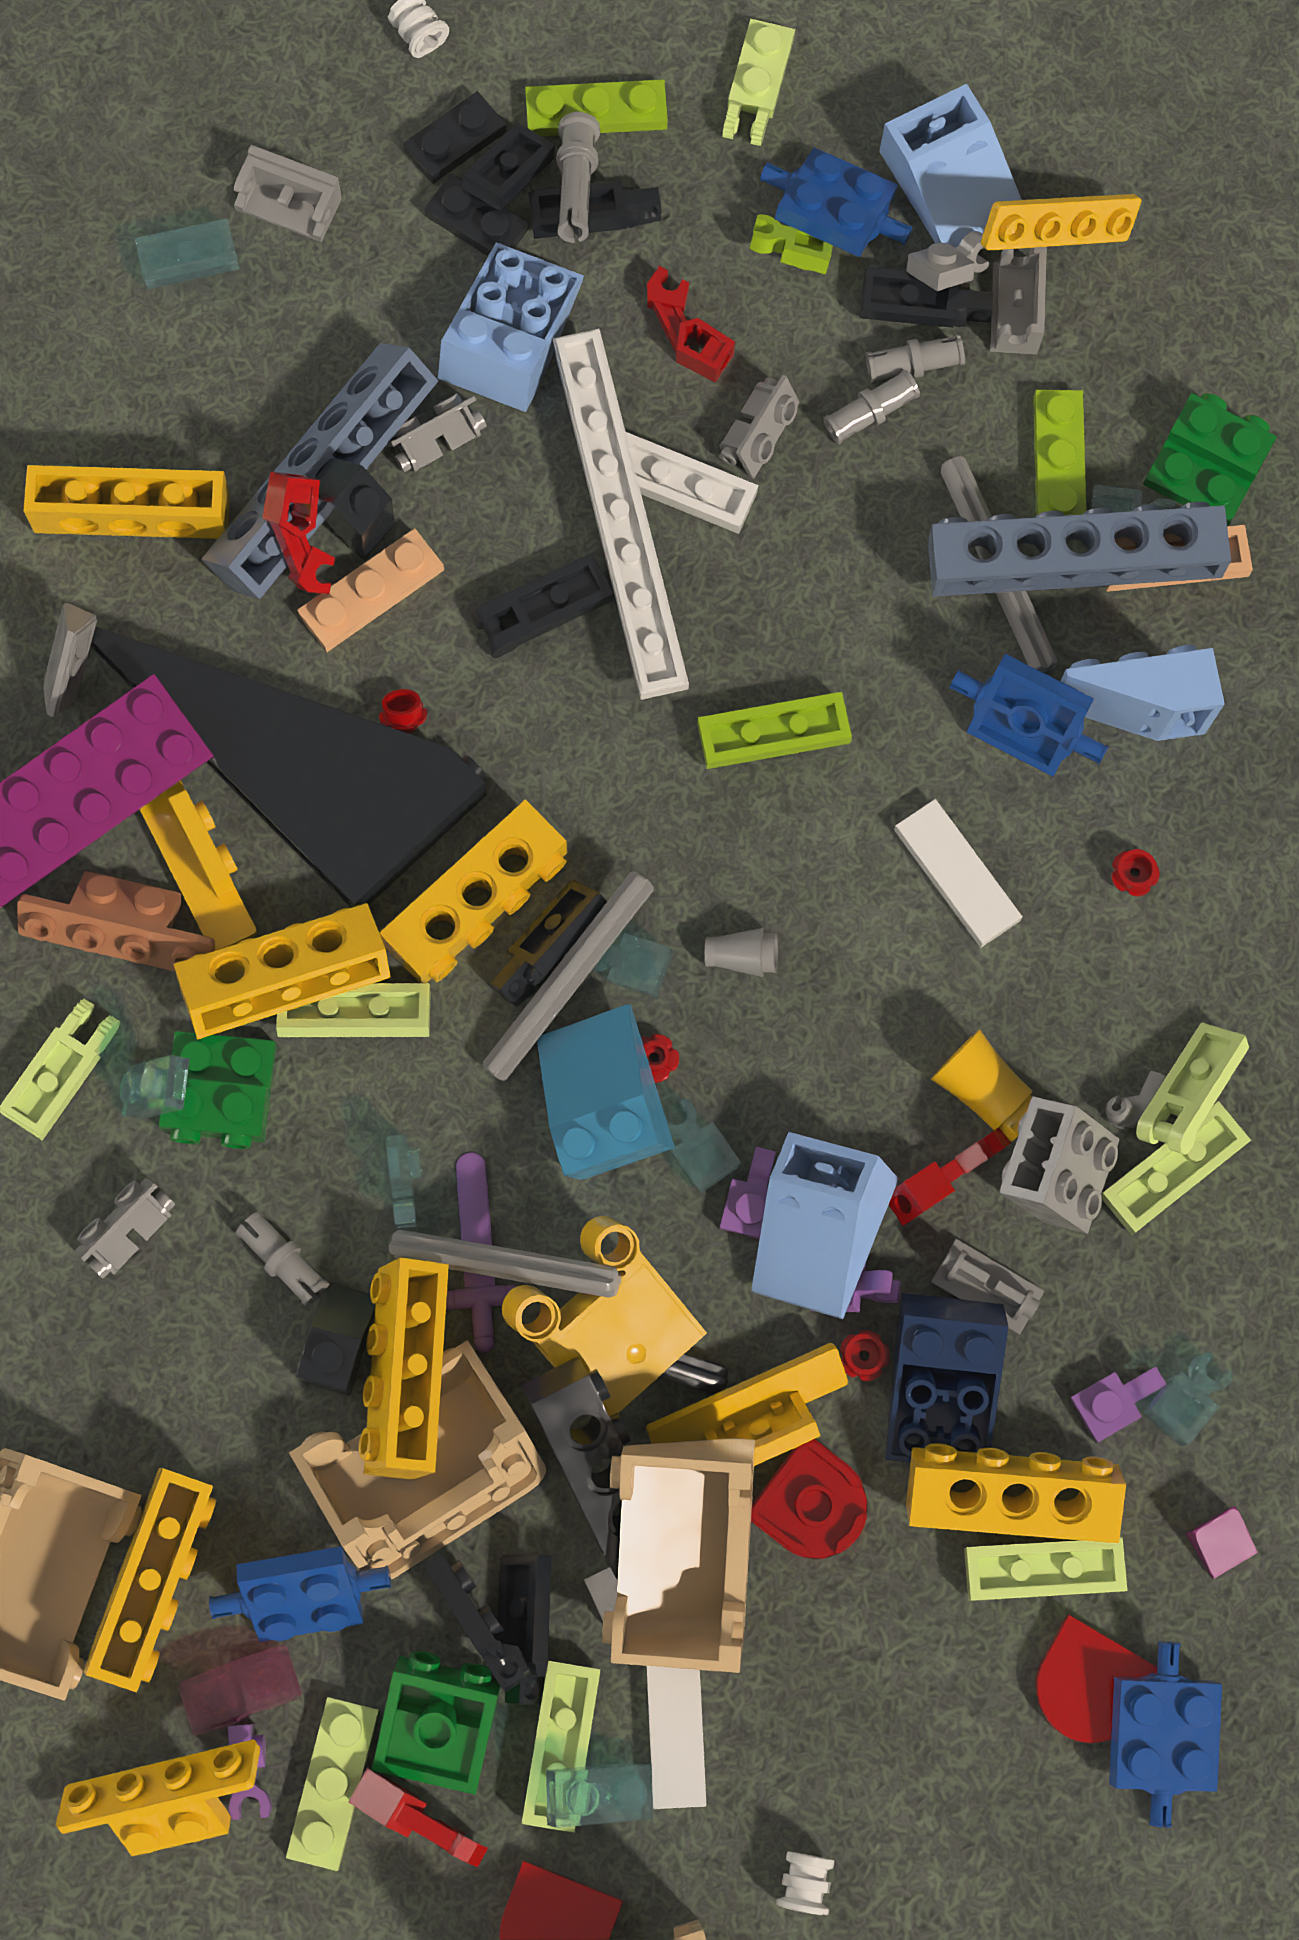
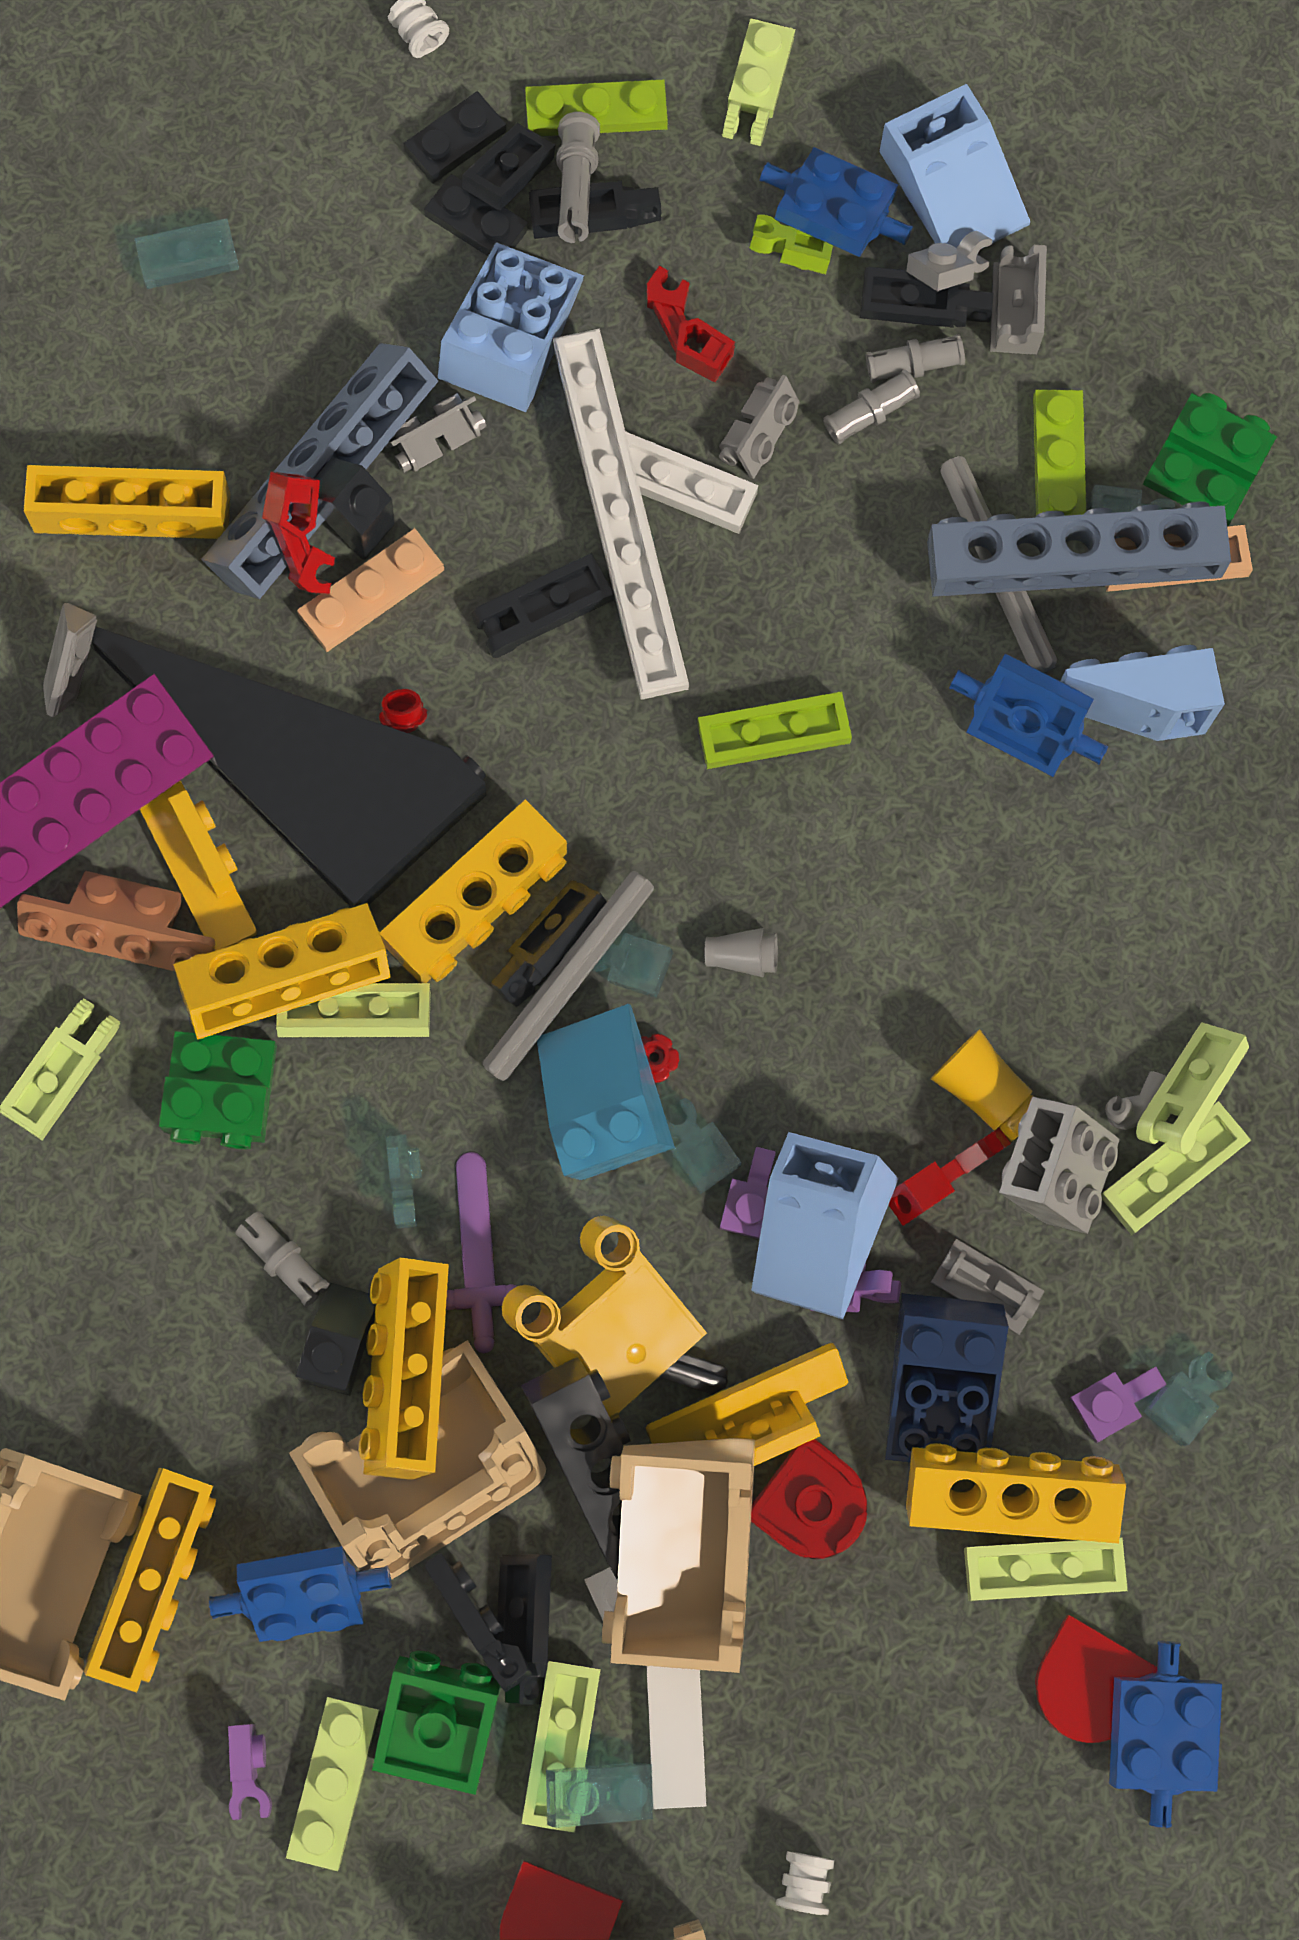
yellow bracket [55,1739,260,1856] -> none
light grey hinge [75,1177,176,1279] -> none
clear light blue plate [119,1055,190,1119] -> none
clear pink slope [178,1644,302,1736] -> none
light grey hinge [234,145,342,243] -> none
red piece [348,1768,488,1867] -> none
light grey axle [389,1230,622,1298] -> none
red plate [840,1330,890,1381] -> none
white tile [894,799,1023,948] -> none
yellow bracket [980,194,1142,250] -> none
red plate [1111,849,1160,897] -> none
slope [1185,1506,1258,1579] -> none

